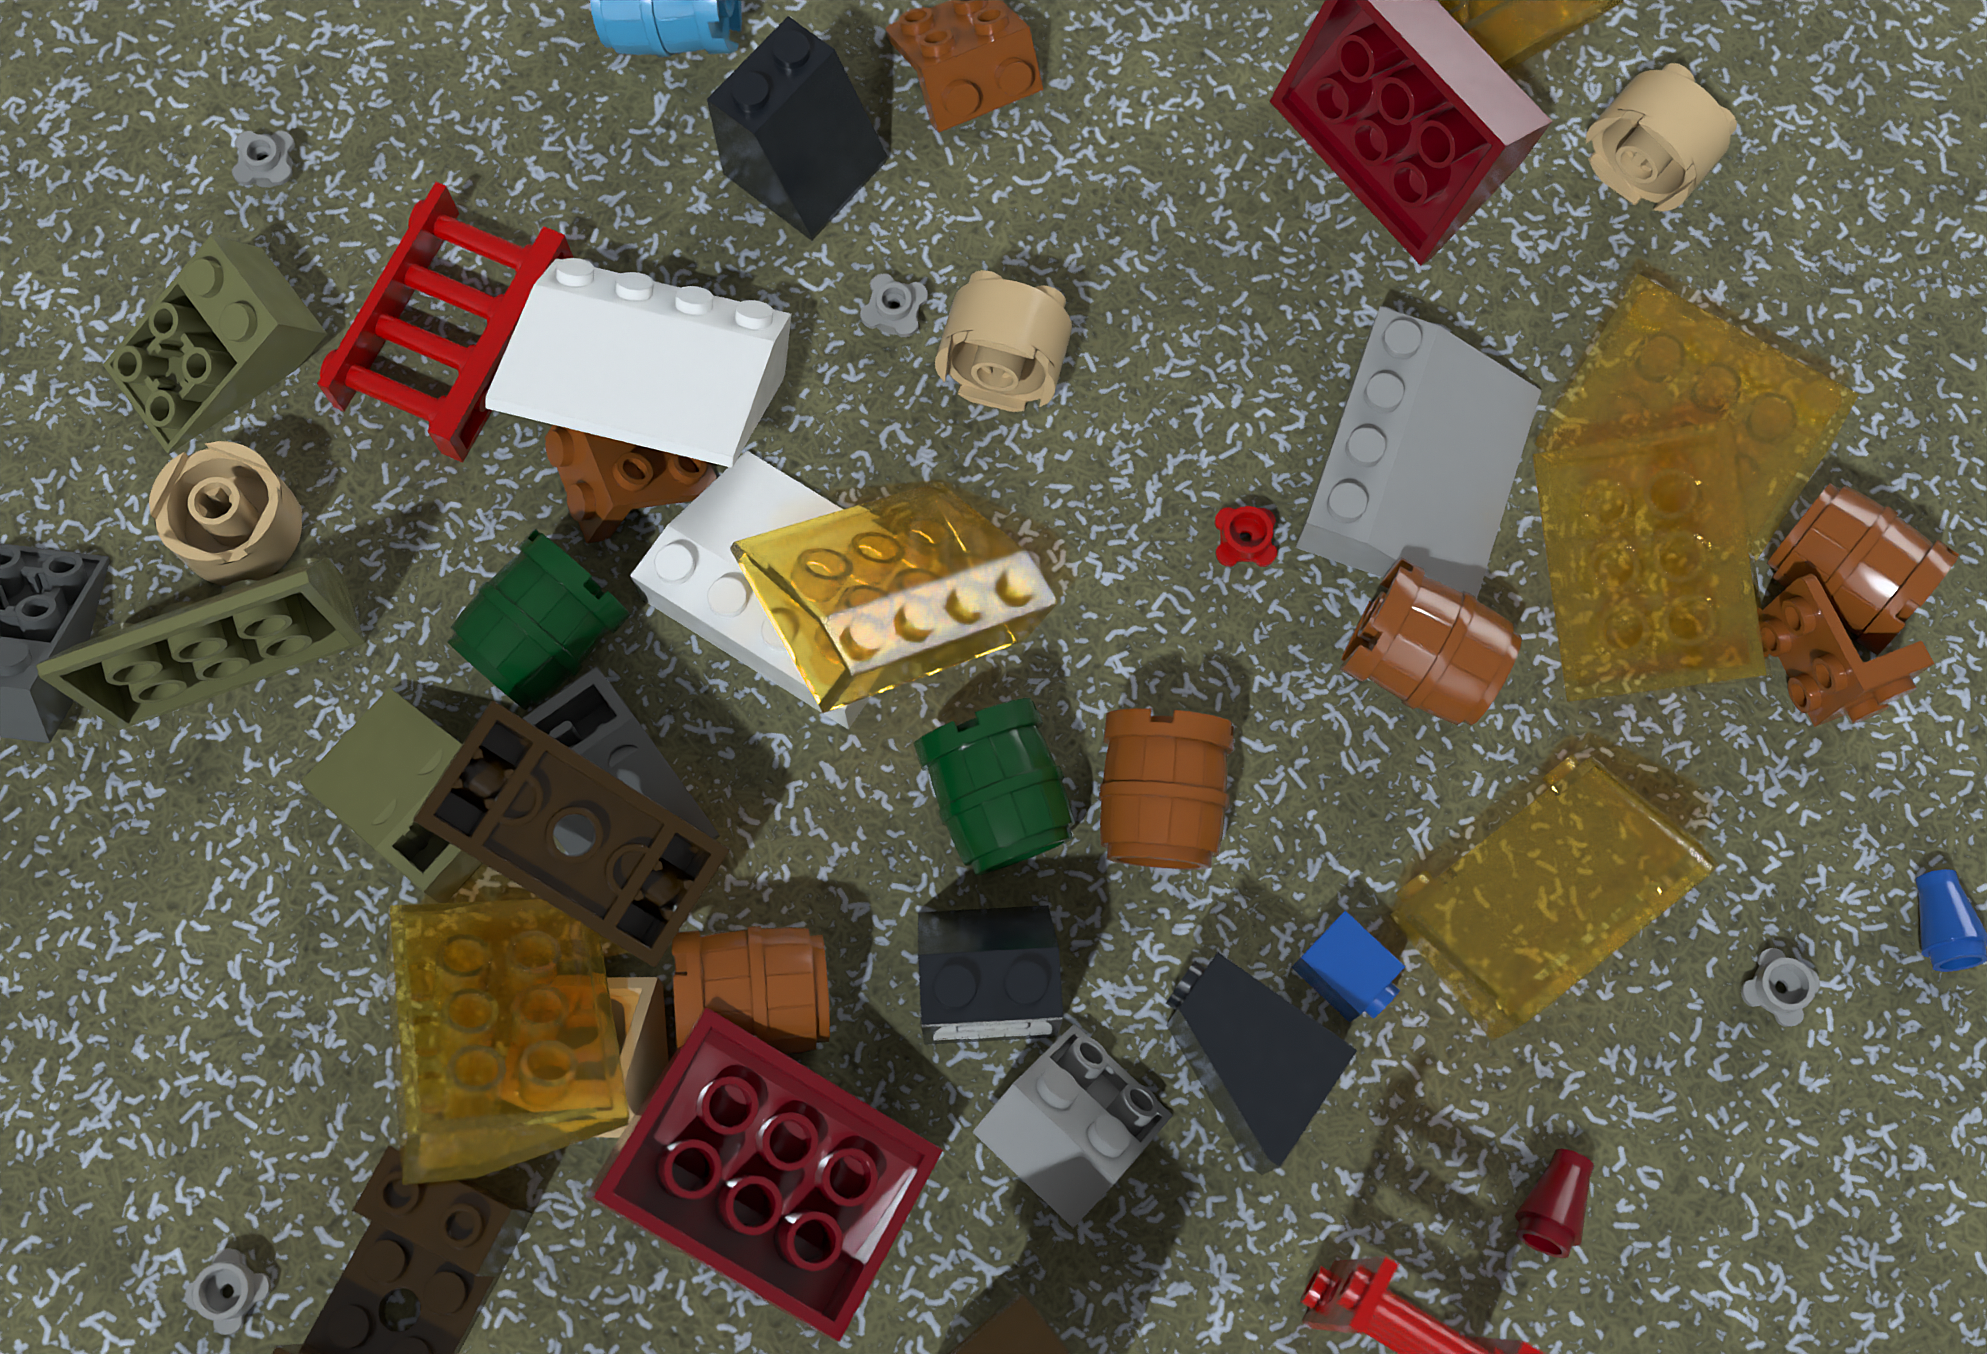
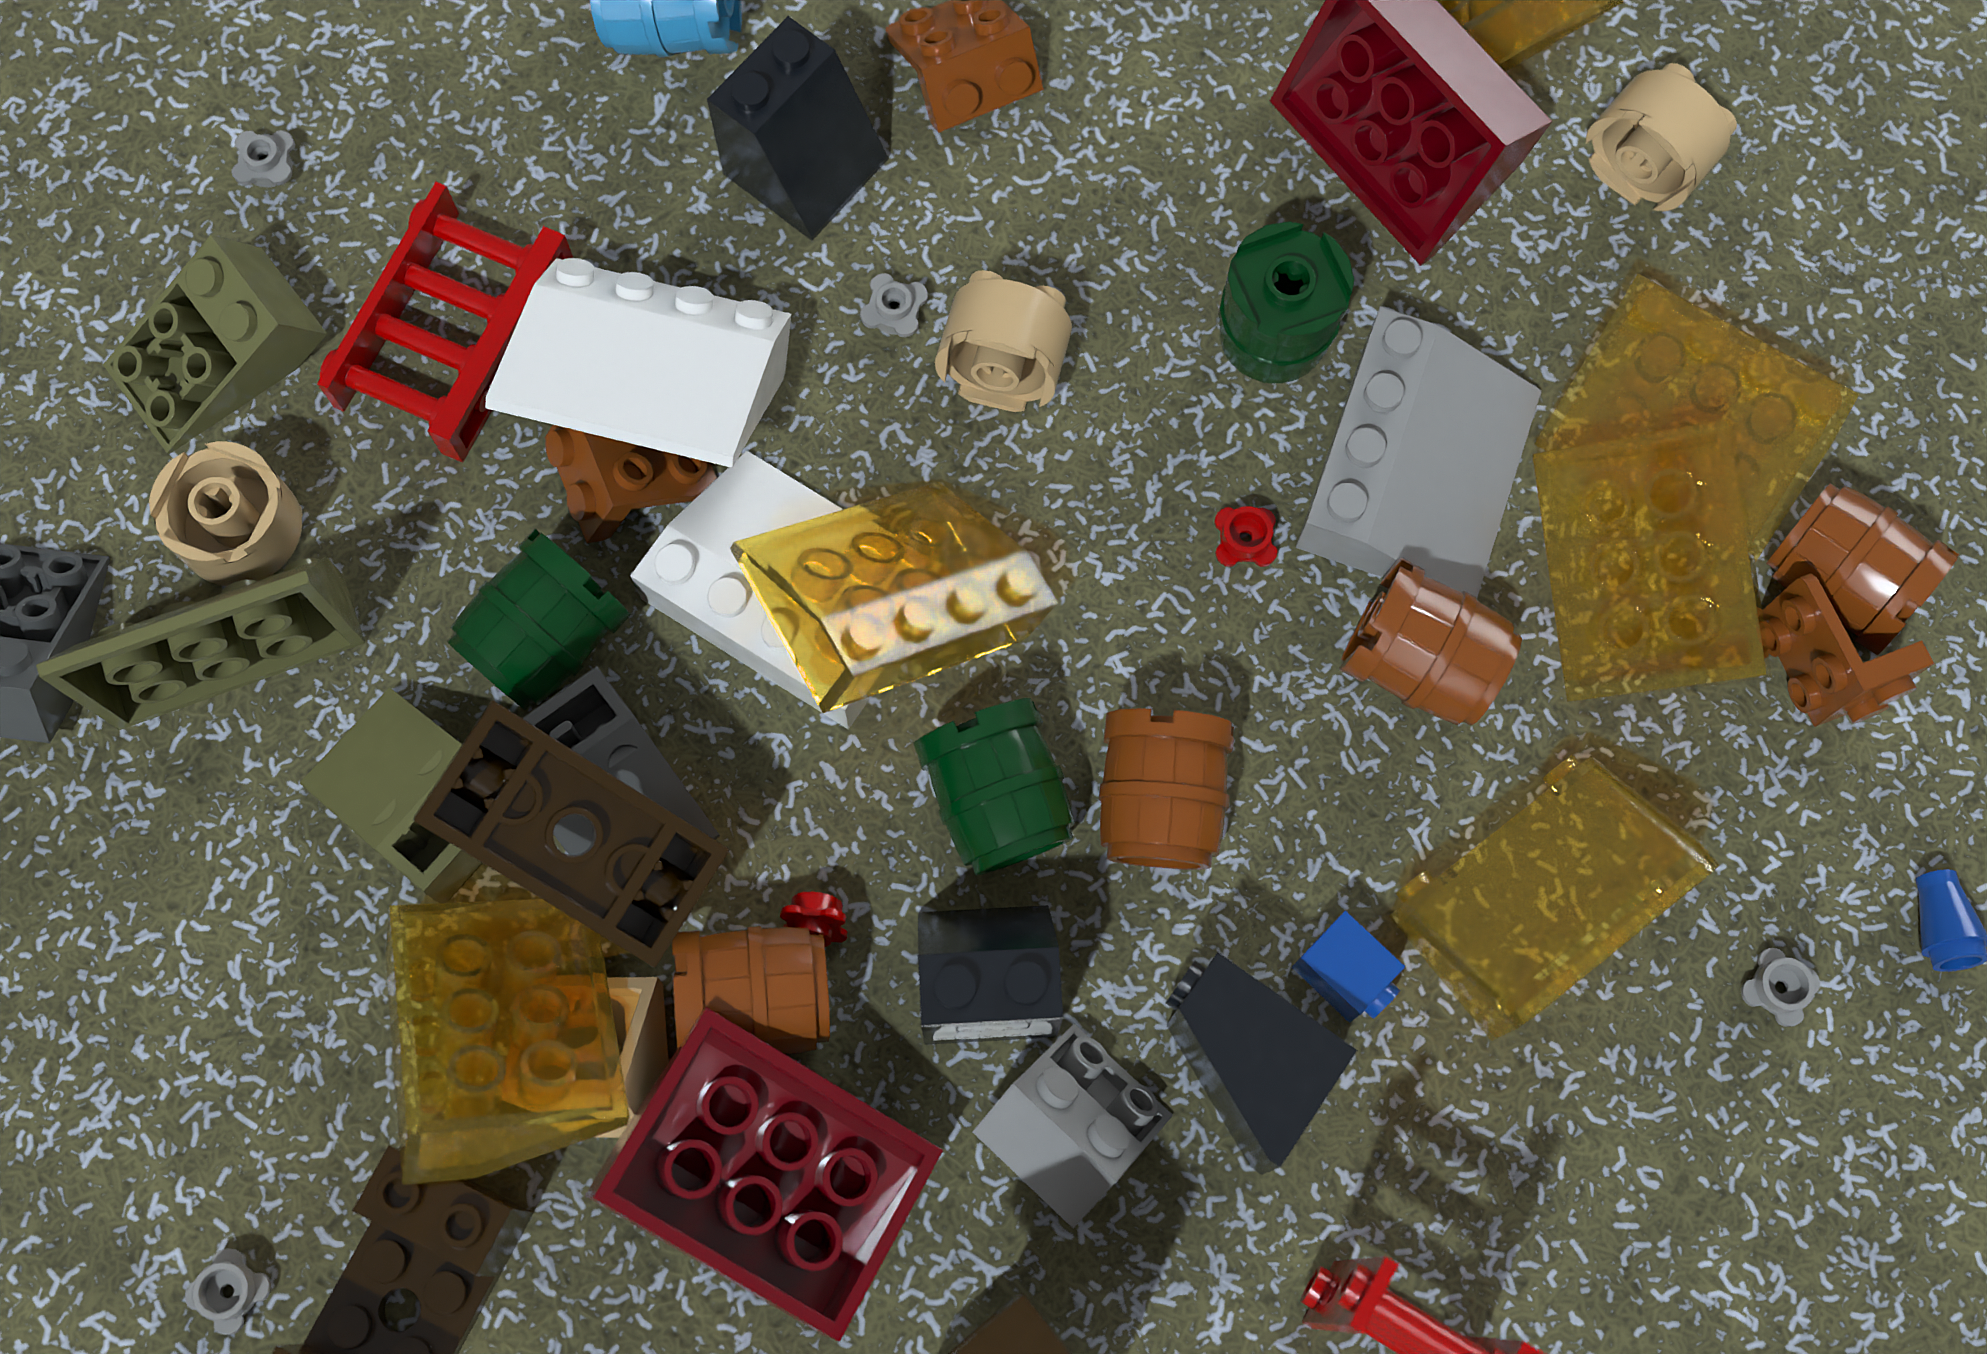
dark red cone [1515,1148,1595,1258] -> none
none -> red plate [780,892,848,947]
none -> dark green piece [1218,221,1354,384]

